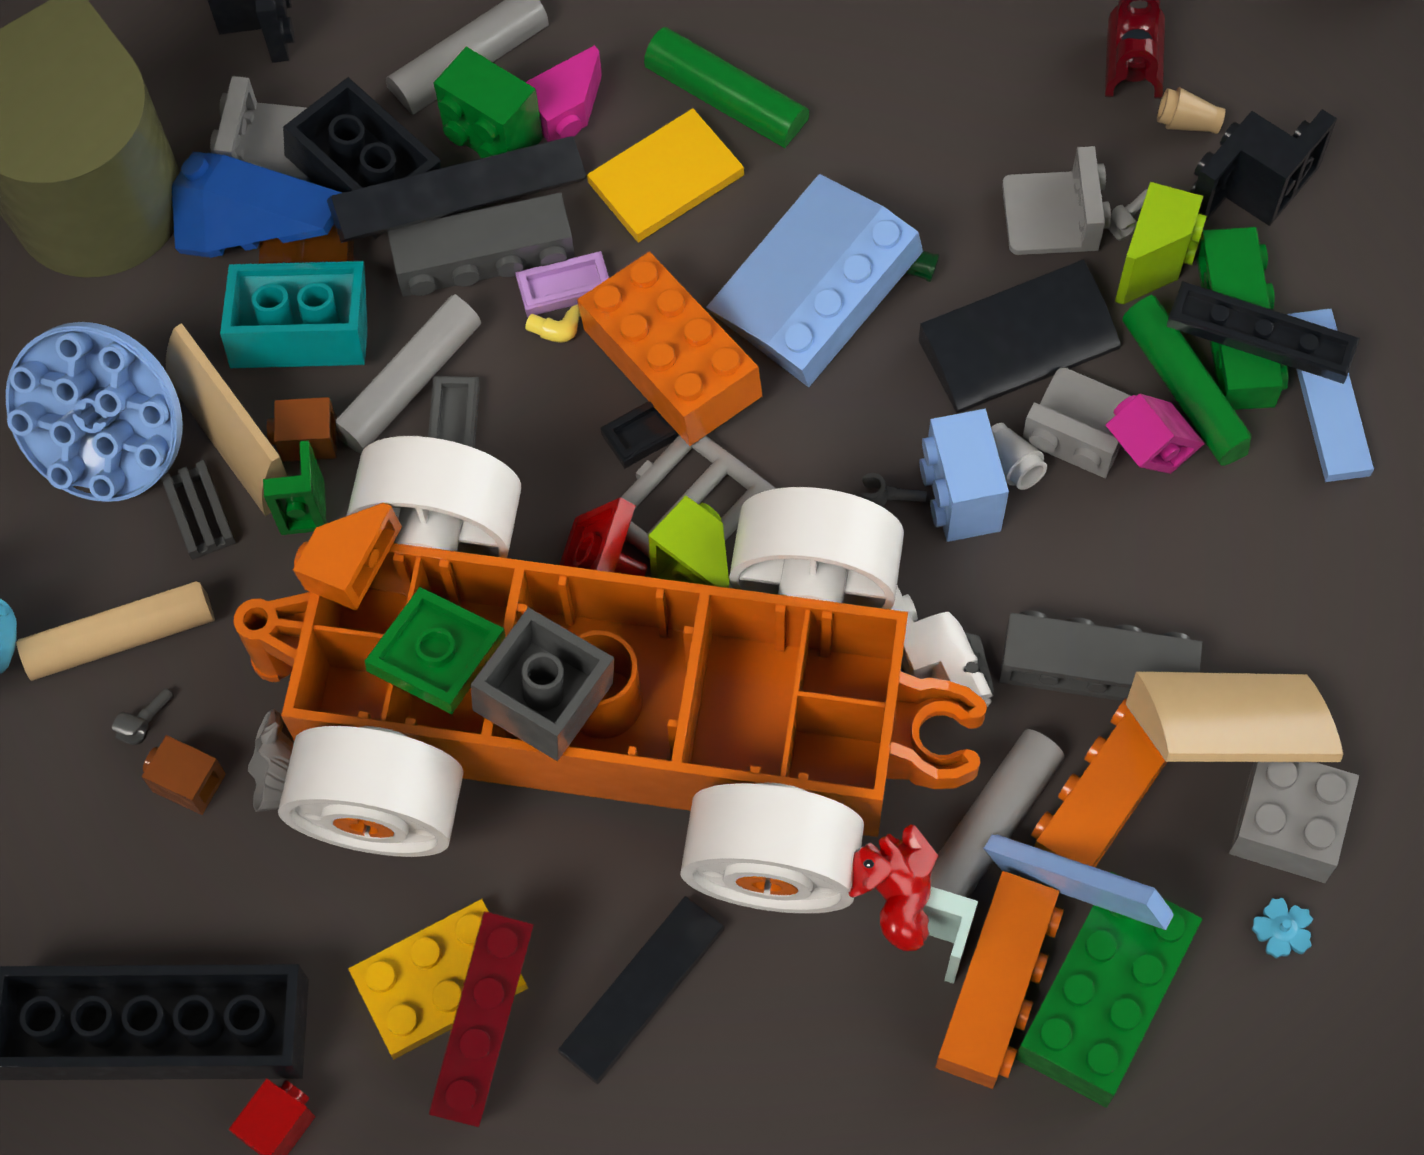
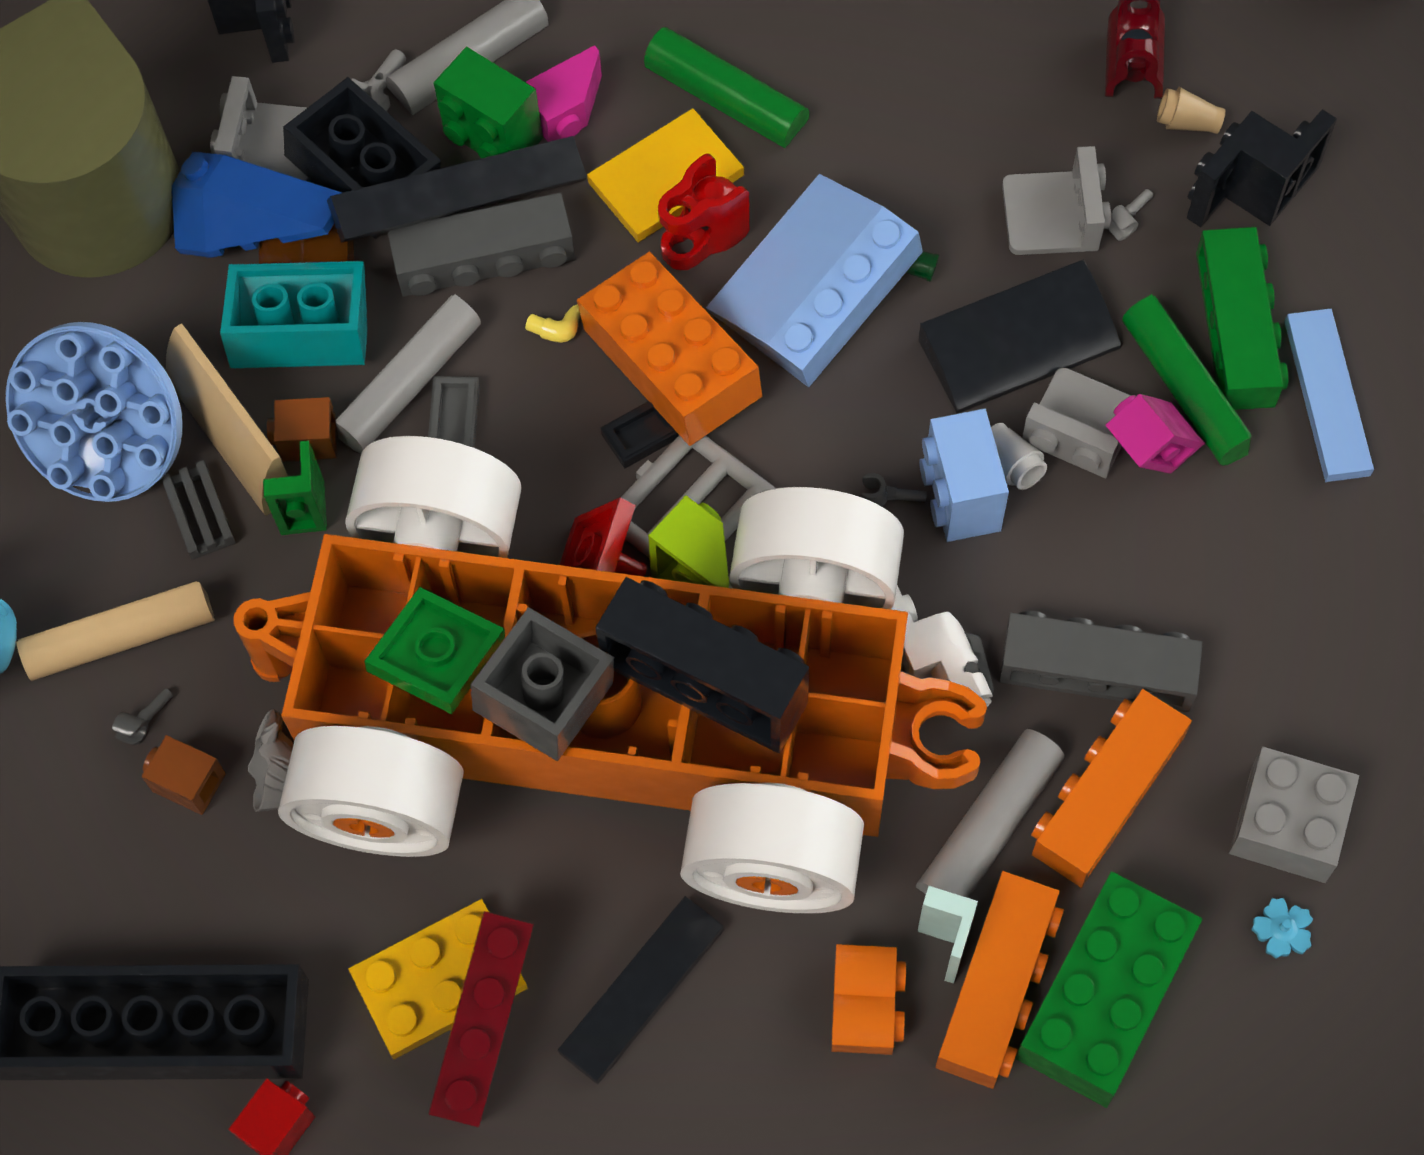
orange slope [293,503,402,611] -> none
lavender tile [515,251,609,317] -> none
red animal [849,824,938,951] -> none
light blue tile [983,834,1174,930] -> none
lime slope [1115,182,1207,305] -> none
tan slope [1125,672,1343,762] -> none
black tile [1166,281,1360,384] -> none
none -> light grey bar [352,49,406,111]
none -> black brick [595,577,809,754]
none -> red piece [658,153,750,270]
none -> orange brick [831,944,906,1055]

